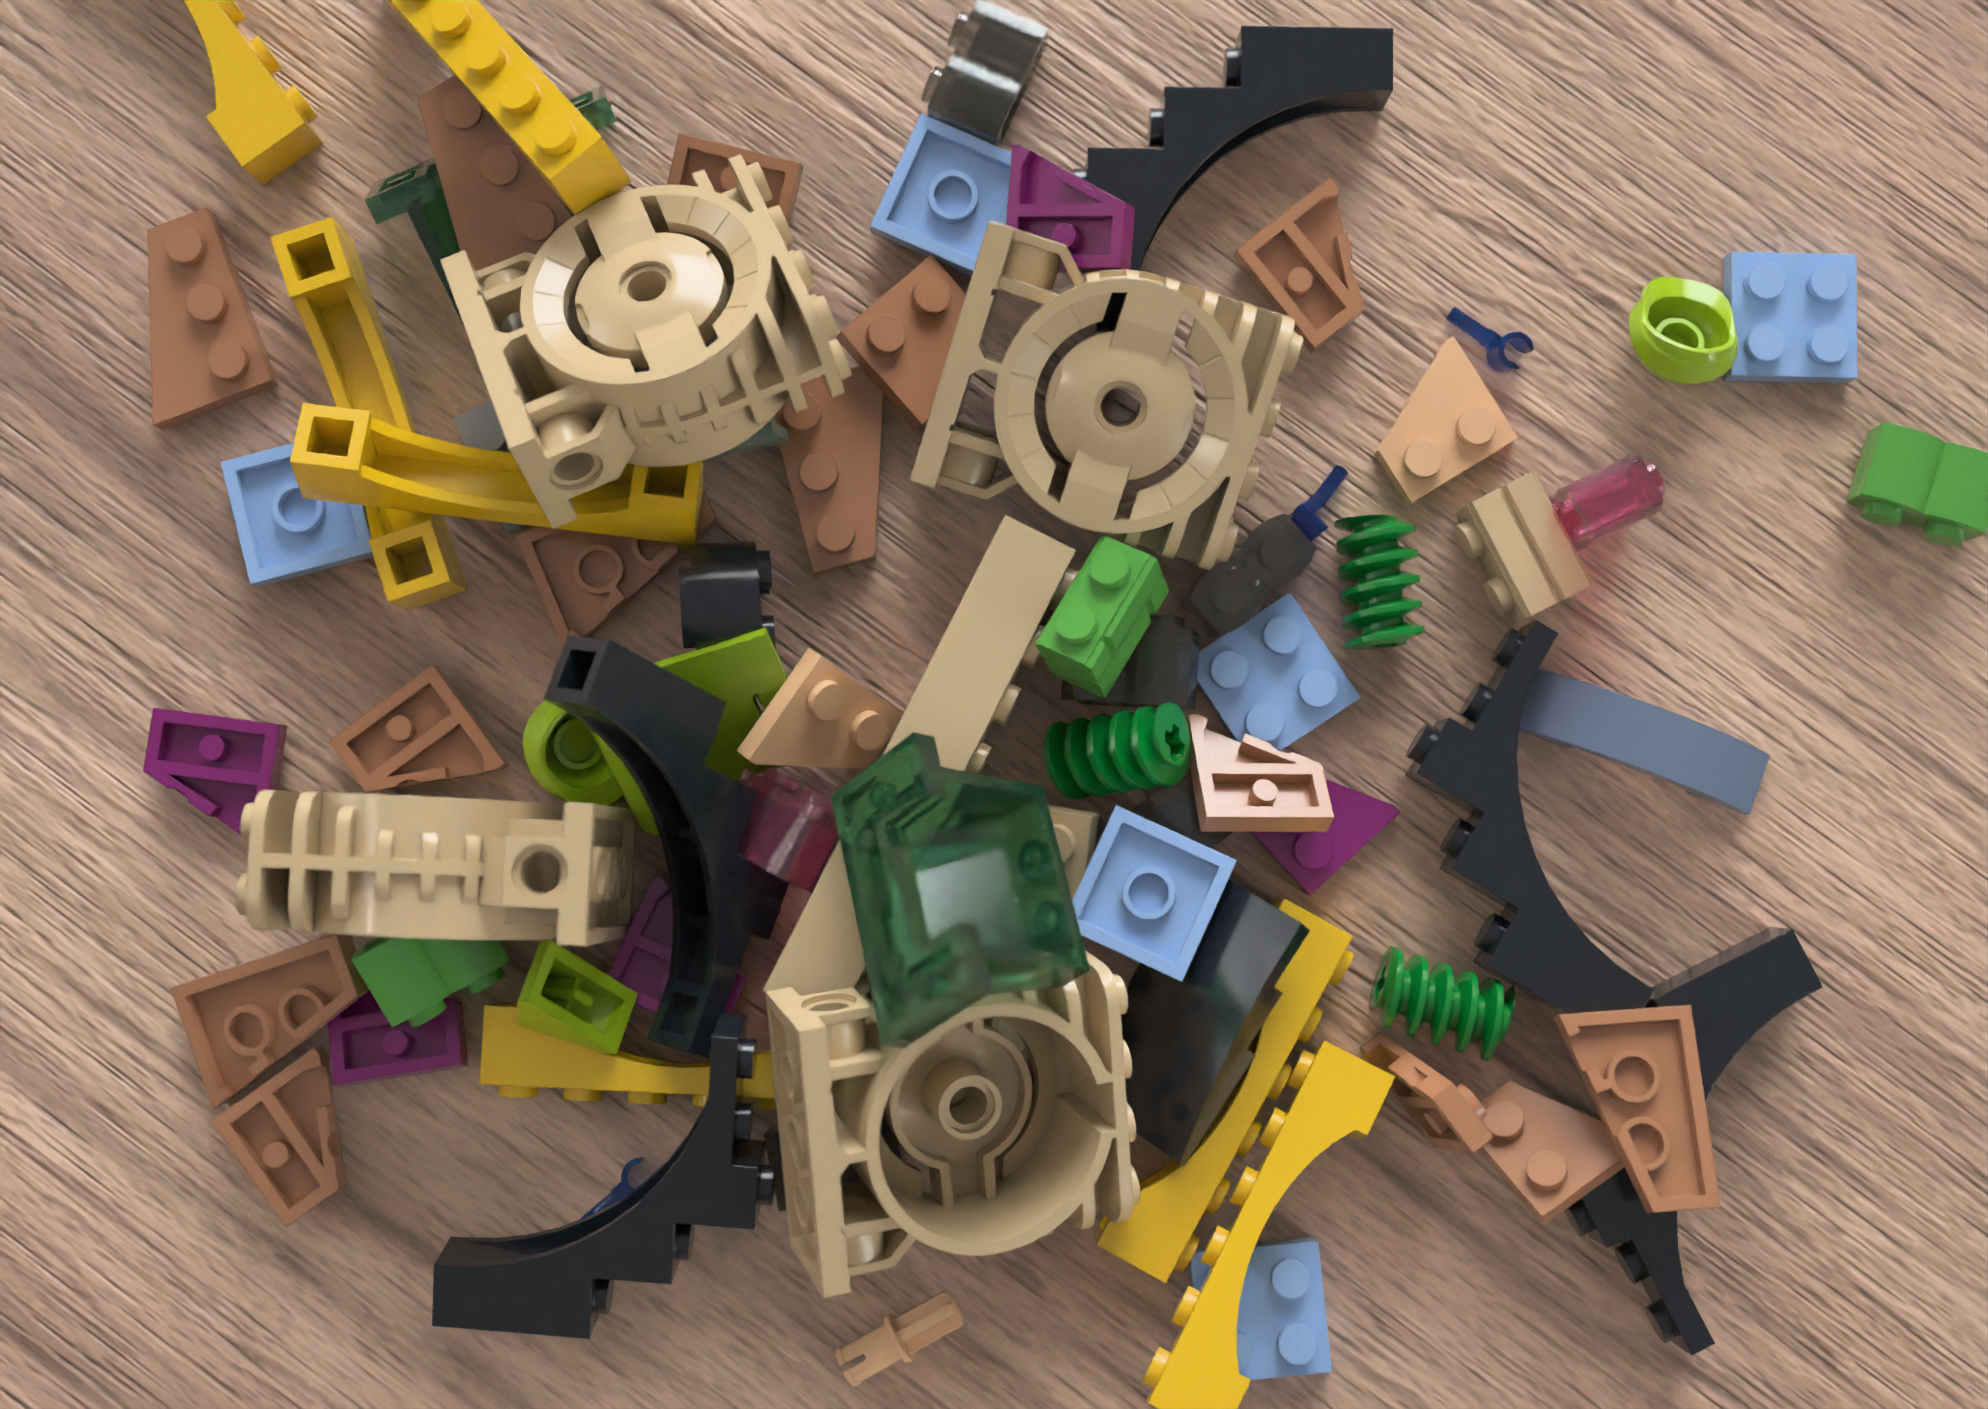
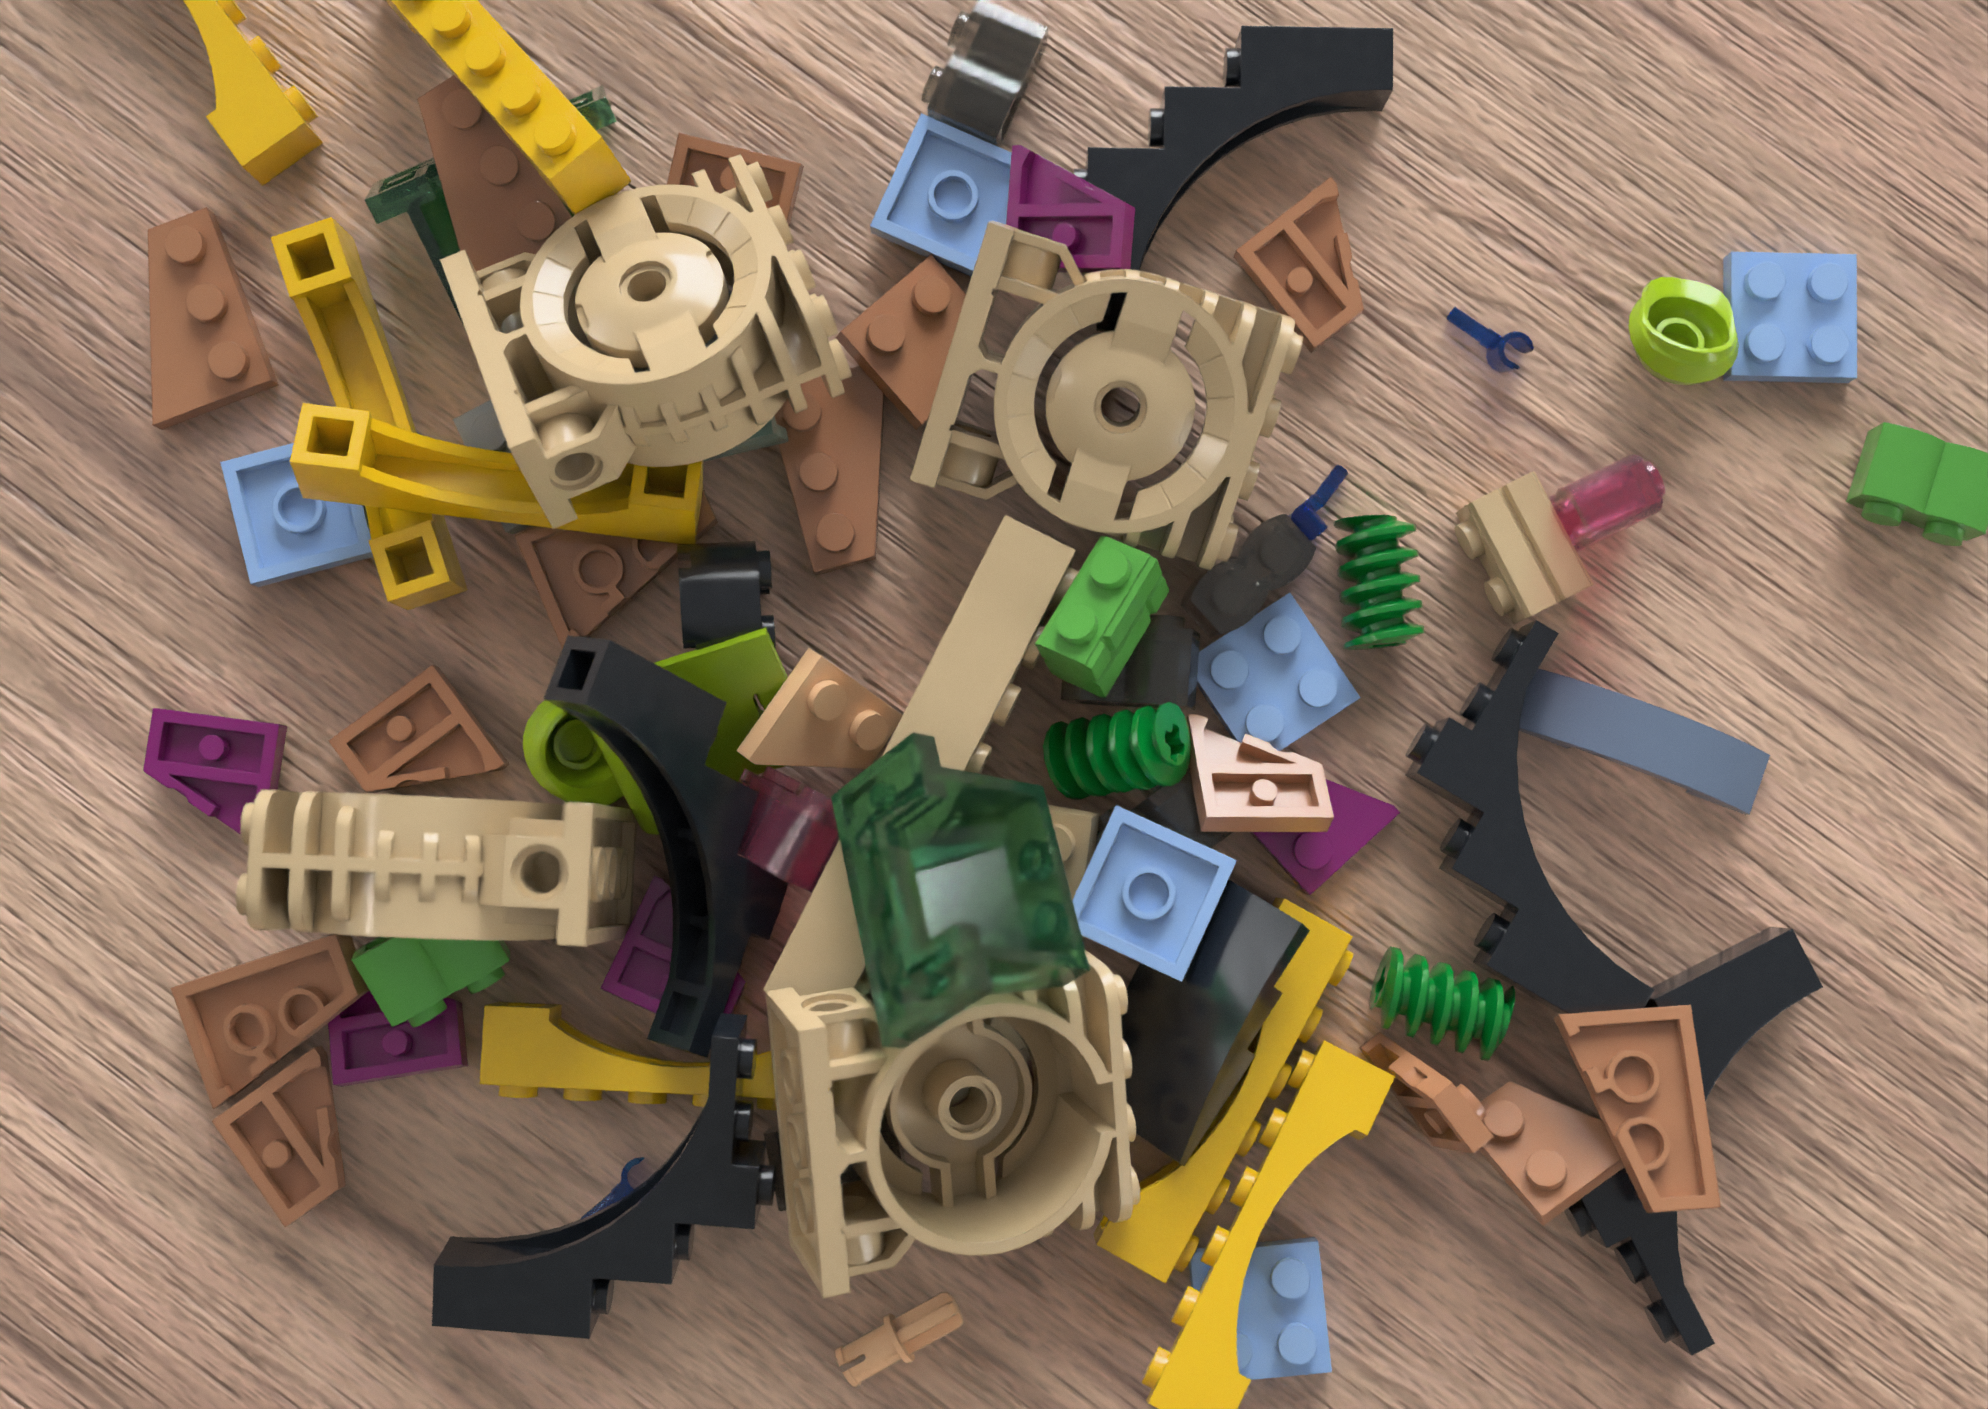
lime slope [517,939,638,1055] -> none
light nougat wing [1374,336,1518,507] -> none

